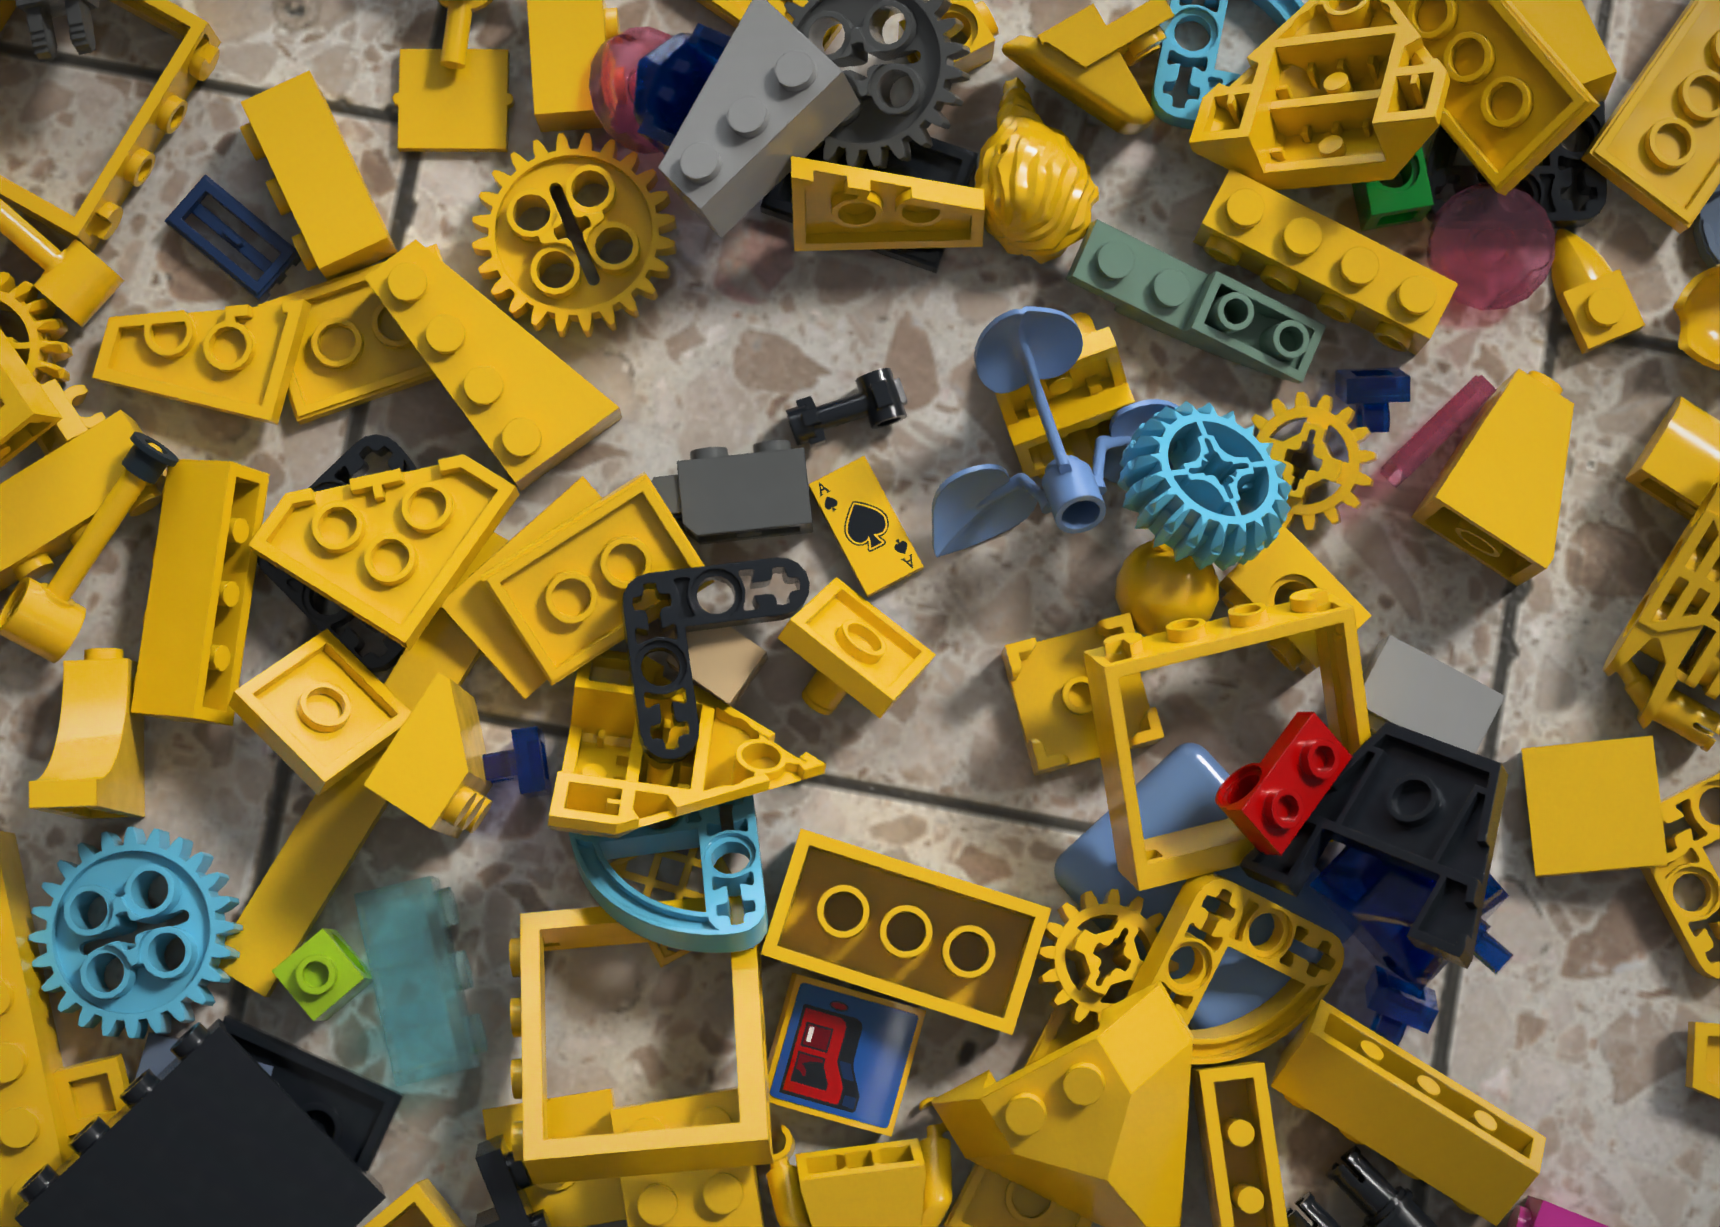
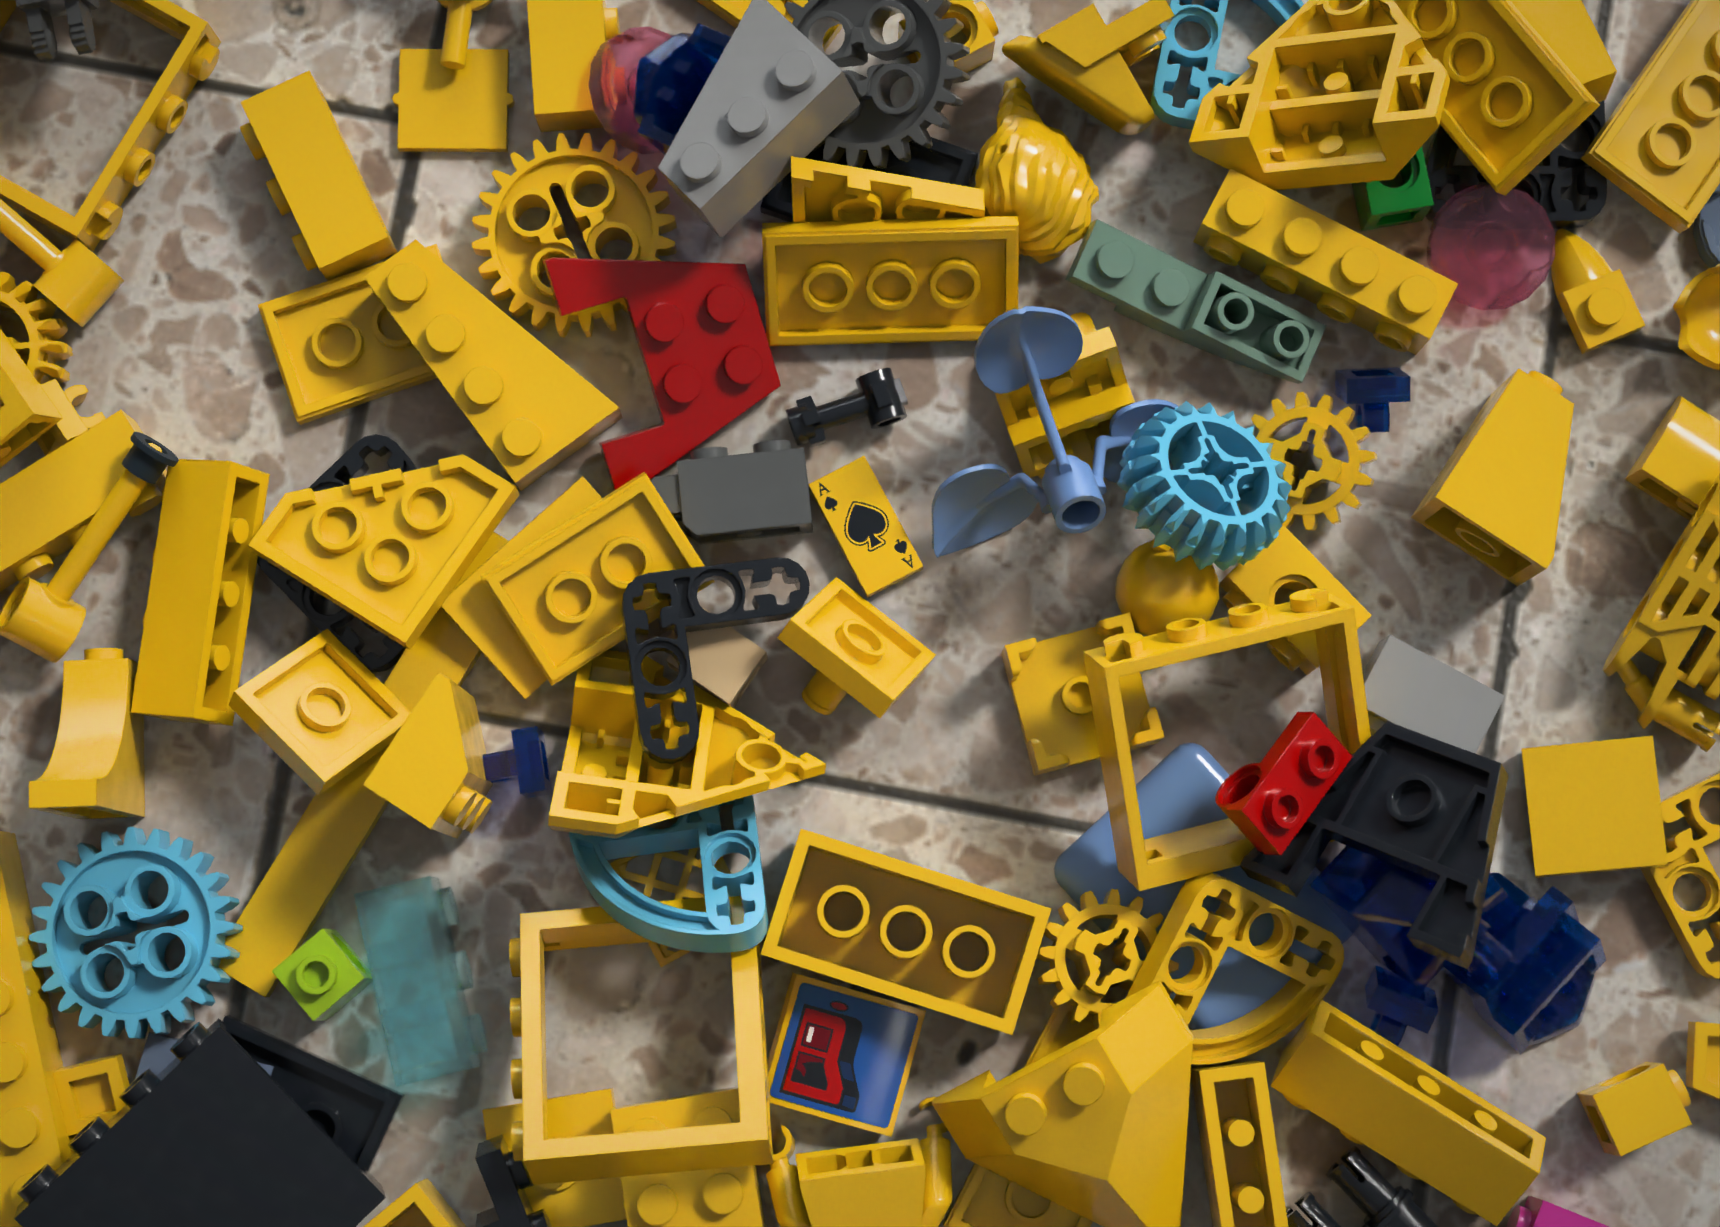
yellow wing [92,299,311,425] -> none
dark blue tile [164,174,301,303] -> none
clear pink tile [1380,374,1497,488] -> none
none -> red wing [543,257,781,490]
none -> yellow tile [762,216,1019,346]
none -> clear blue piece [1427,872,1606,1055]
none -> yellow brick [1577,1062,1692,1156]

